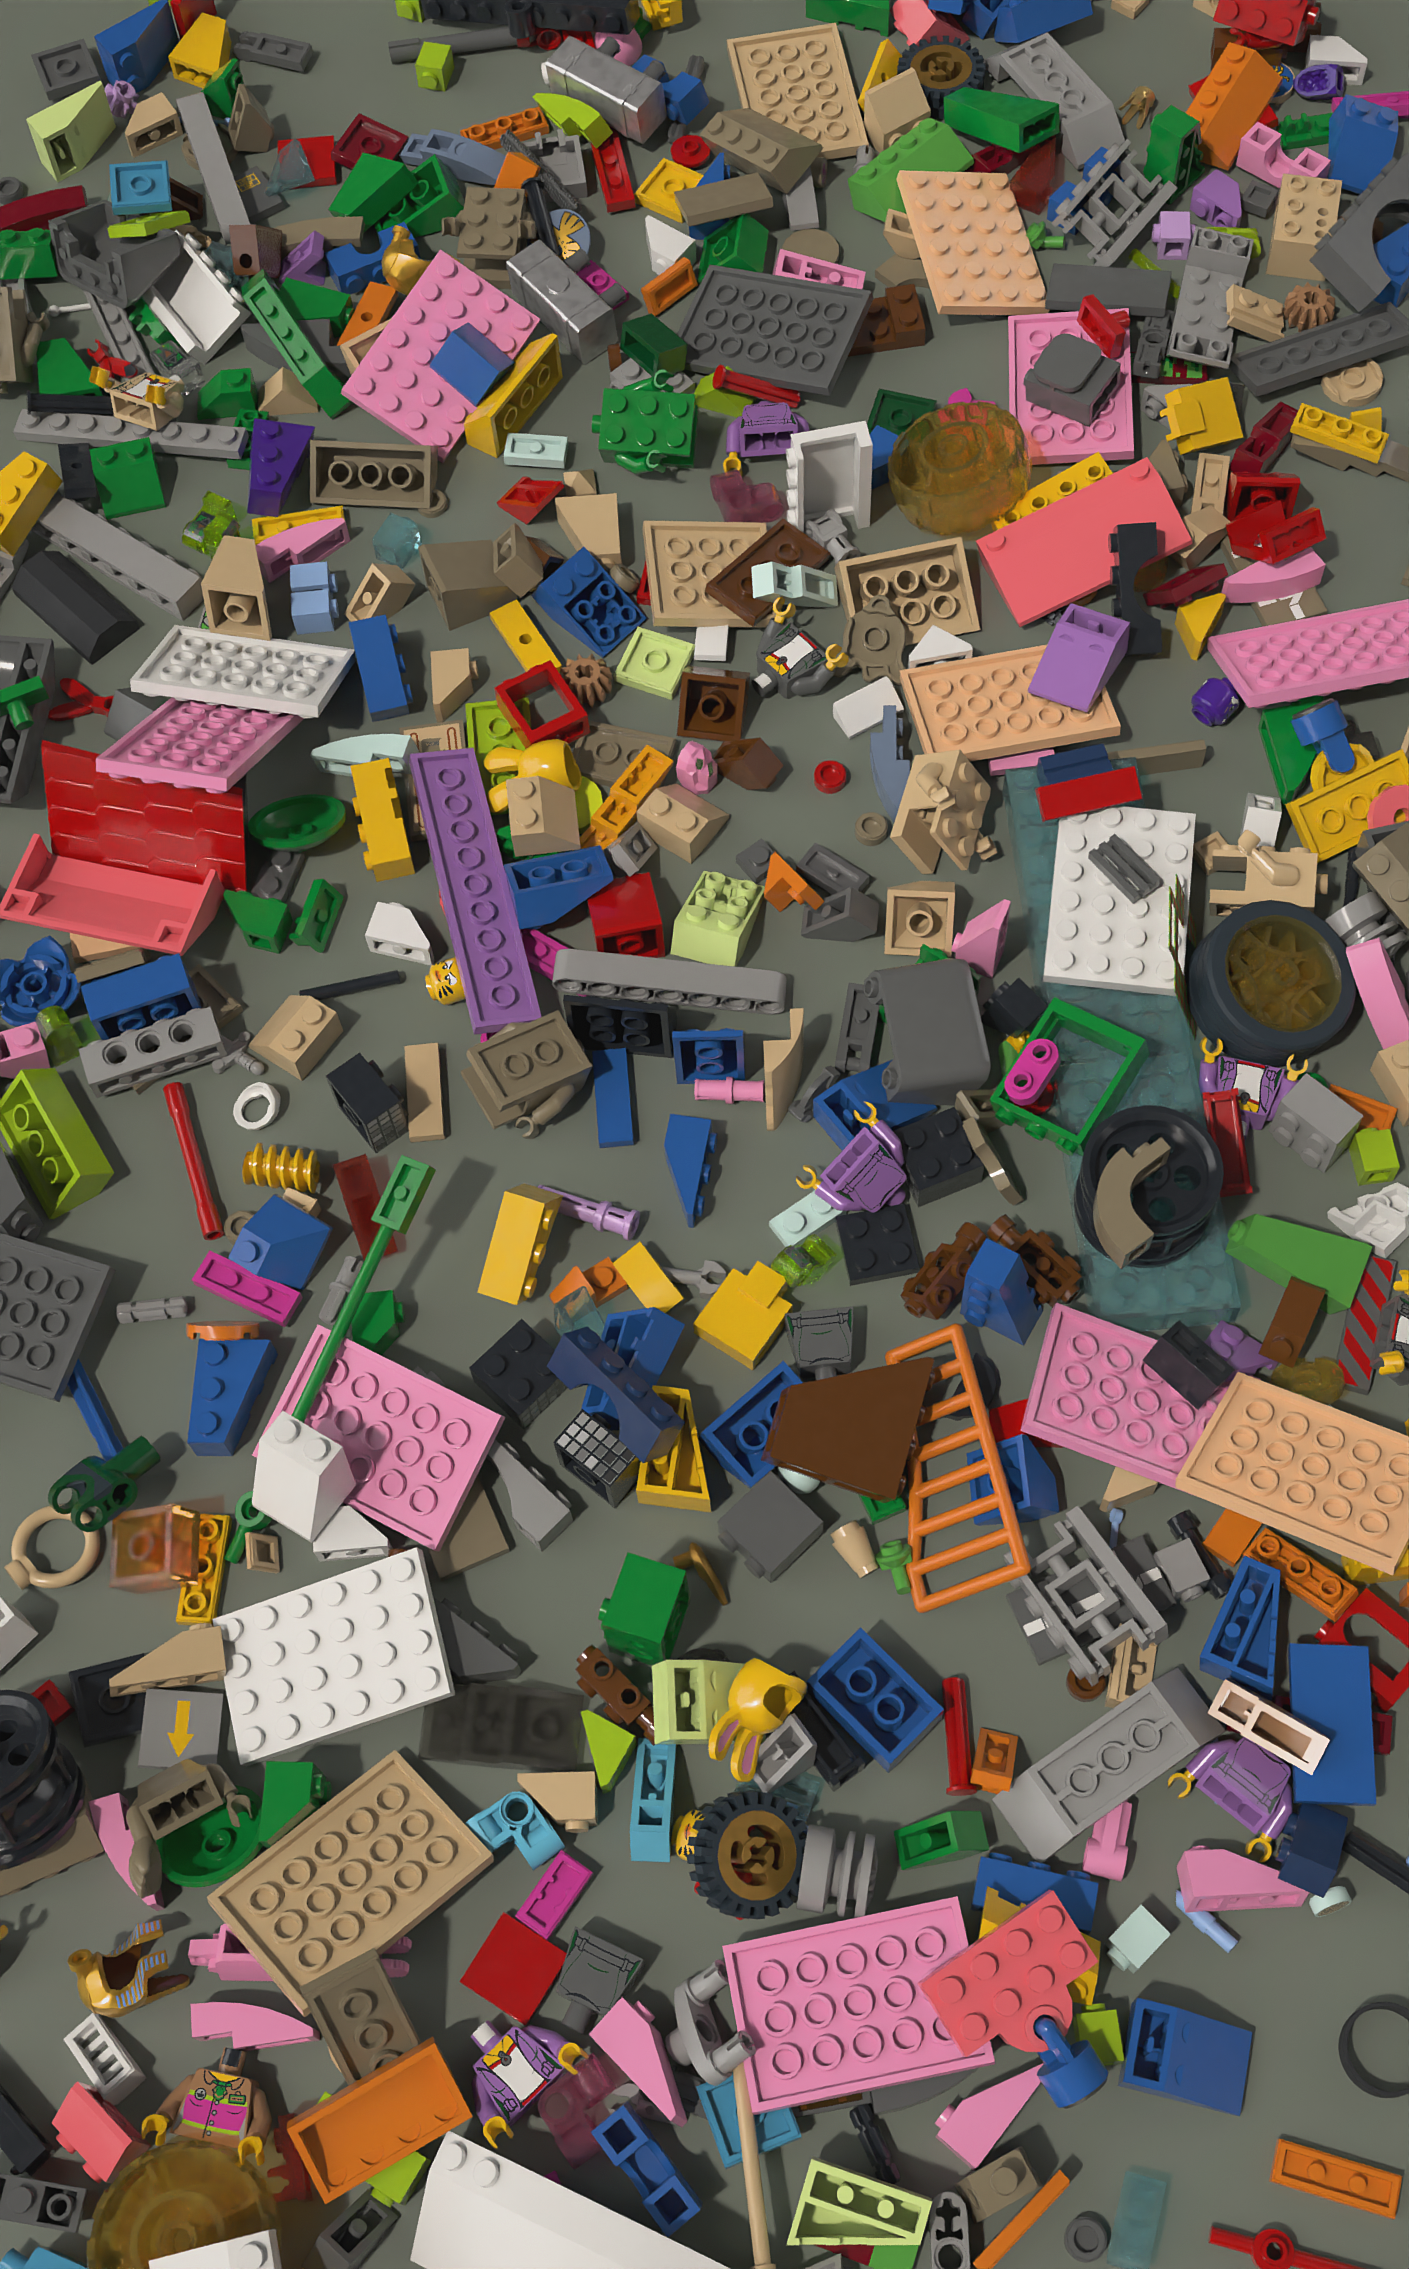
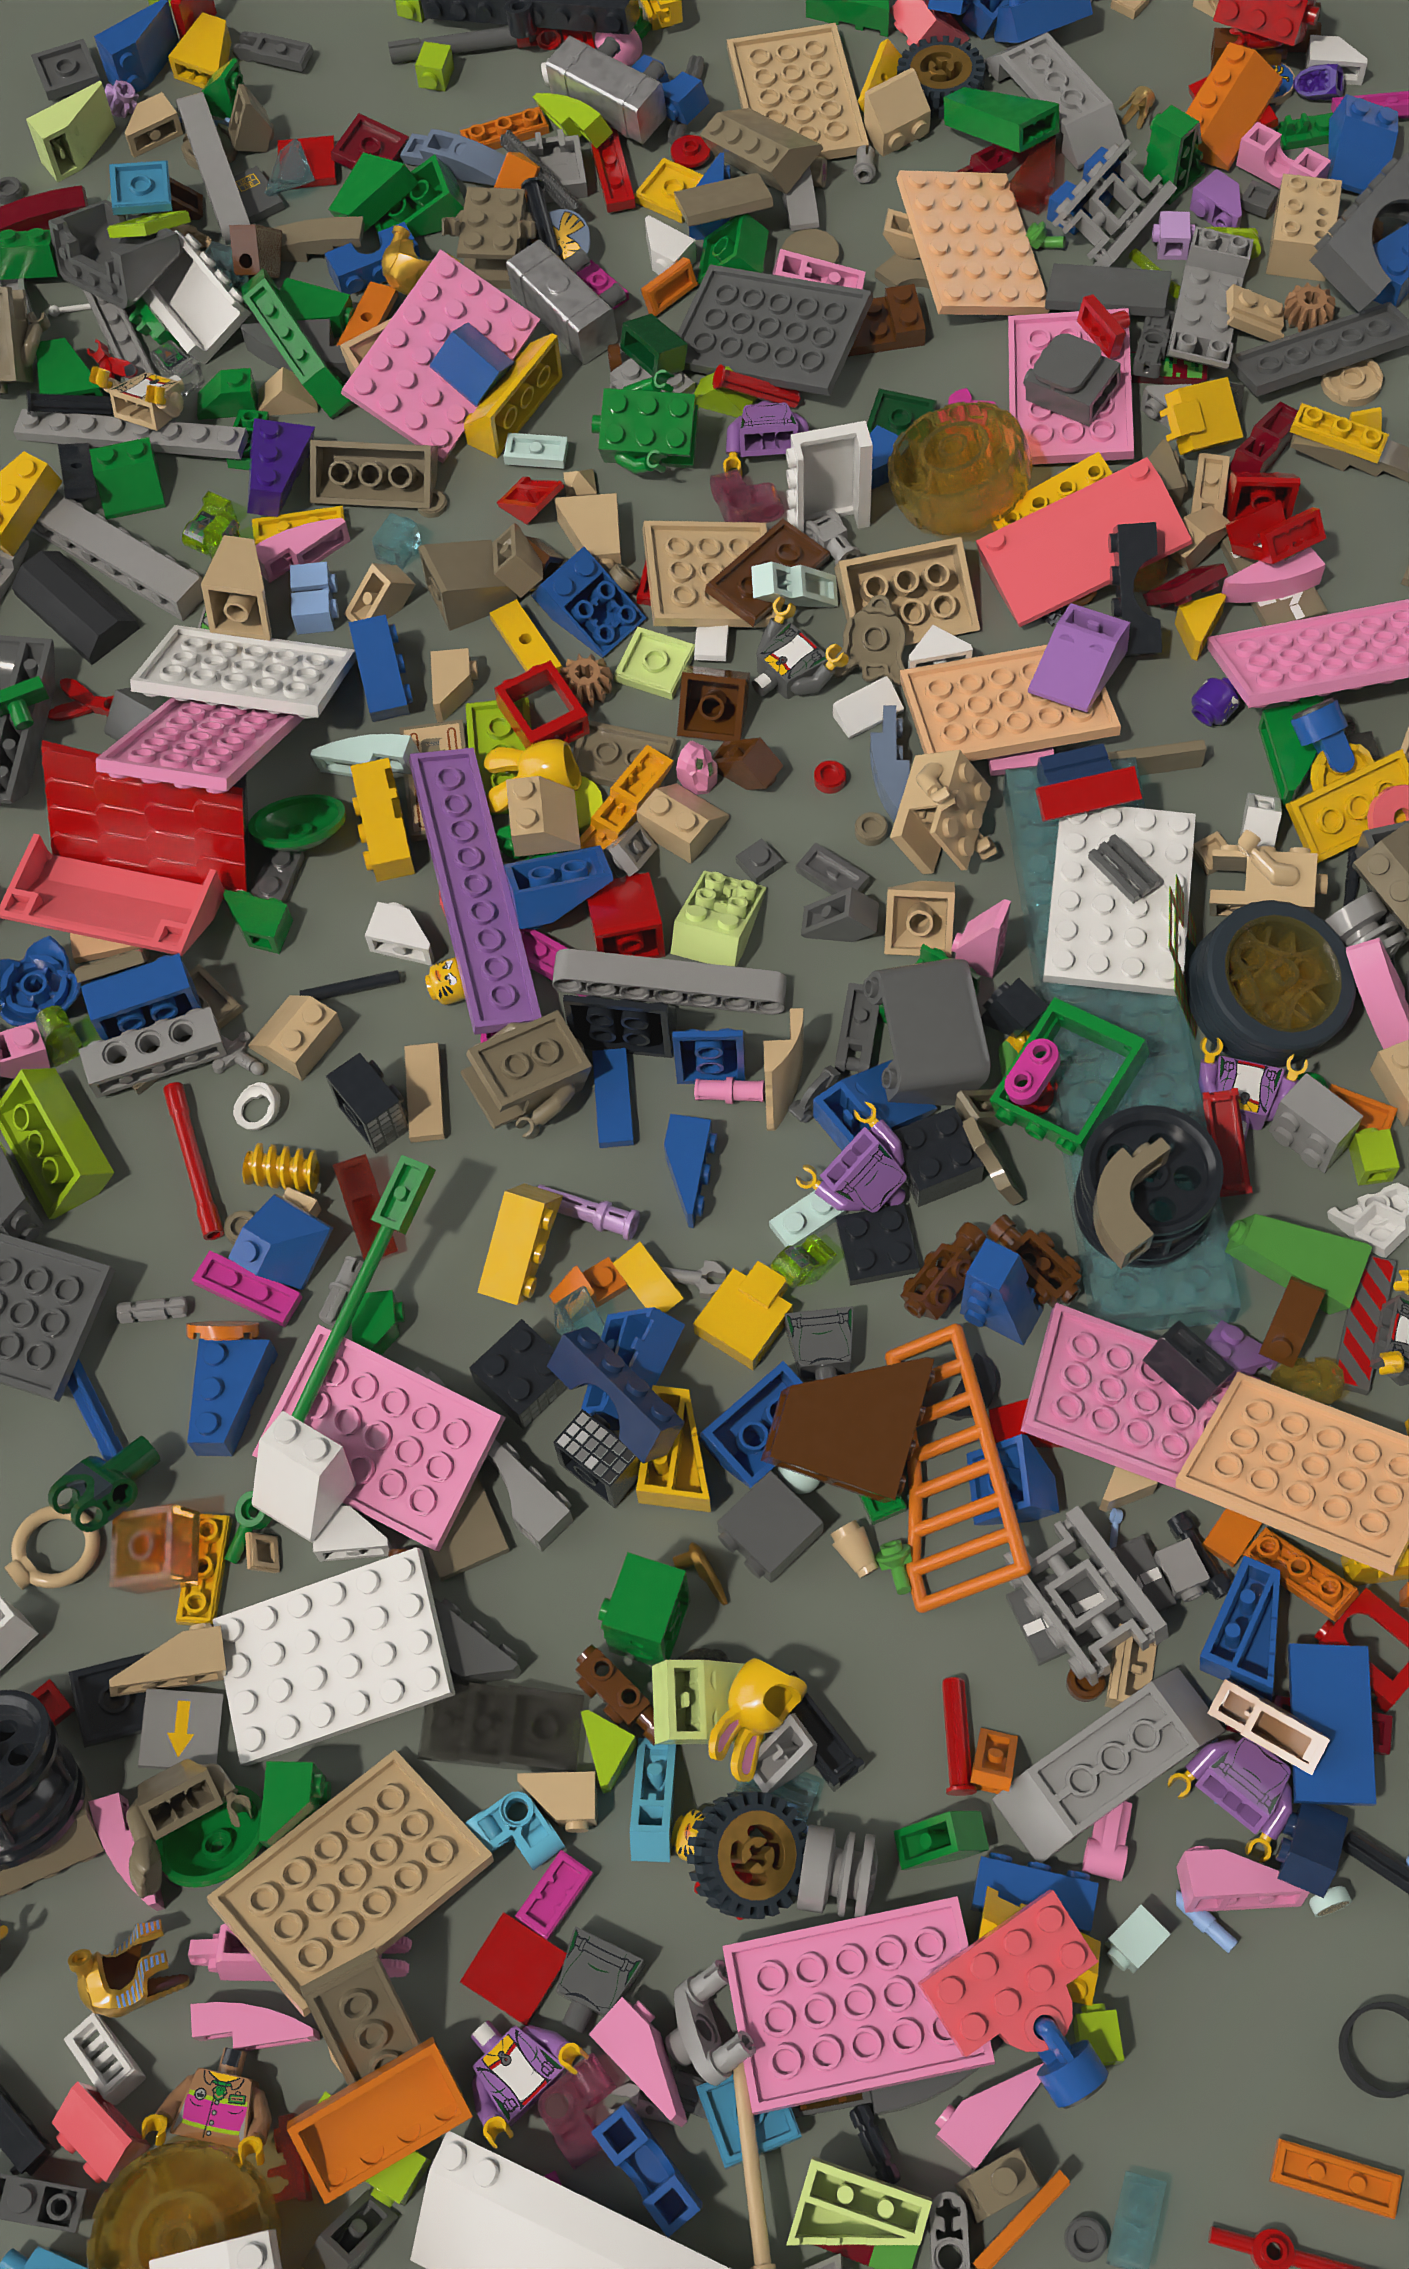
medium lavender slope [279,230,327,286] -> none
green plate [289,879,344,953] -> none
orange slope [764,852,825,912] -> none
blue brick [807,1627,944,1773] -> none
bright green slope [847,117,974,222] -> none
blue slope [1118,1998,1253,2116] -> none

